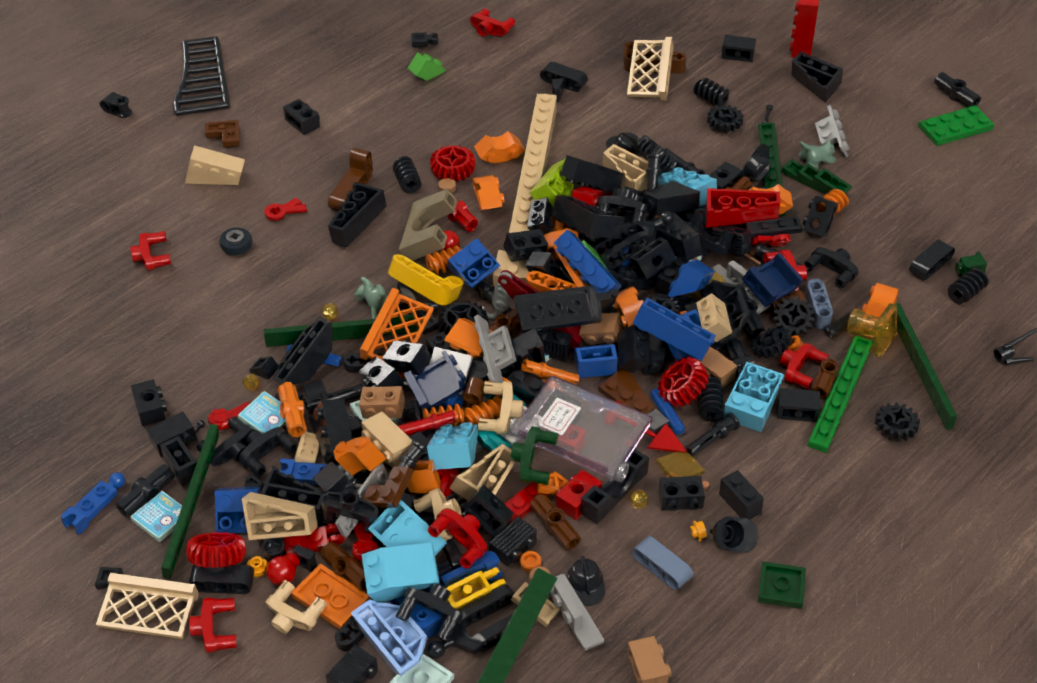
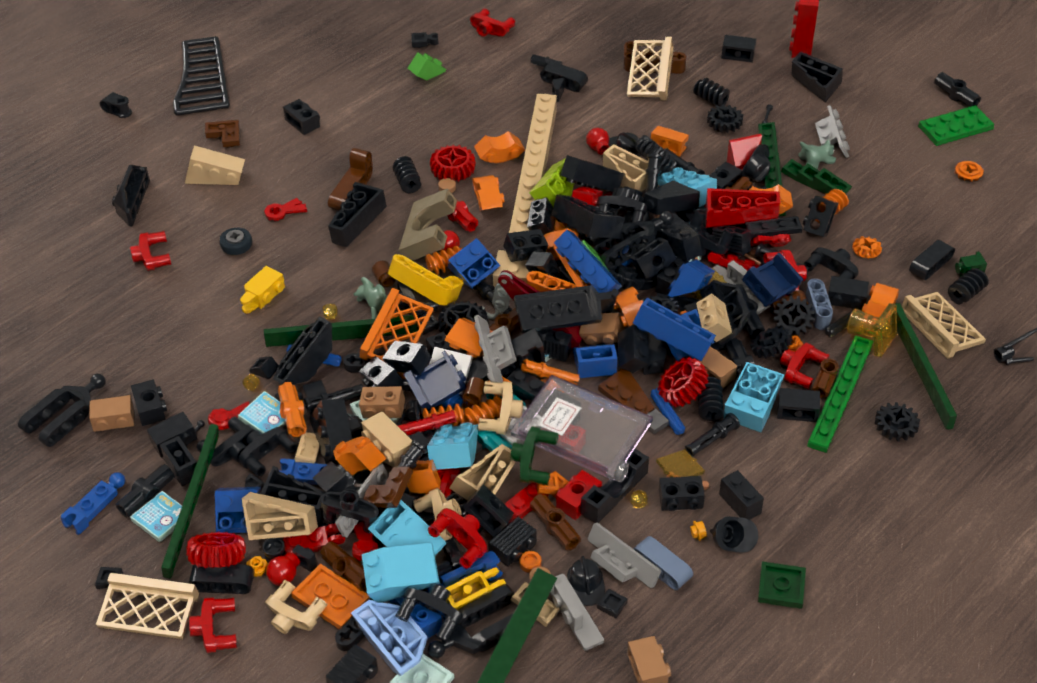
red piece [604,400,687,453] -> none
none -> black piece [18,374,106,447]
none -> medium nougat brick [90,395,134,432]
none -> black wedge [112,165,150,227]
none -> yellow hinge [240,266,285,313]
none -> reddish brown brick [372,261,395,287]
none -> black axle [531,54,563,67]
none -> red piece [586,128,610,155]
none -> light grey bracket [588,523,661,588]
none -> black tile [597,589,628,618]
none -> orange hinge [650,126,689,157]
none -> red hinge [707,251,760,271]
none -> slope [727,134,762,170]
none -> black brick [828,276,869,310]
none -> orange gear [852,236,882,258]
none -> tan fence [902,292,986,359]
none -> orange gear [955,161,984,182]

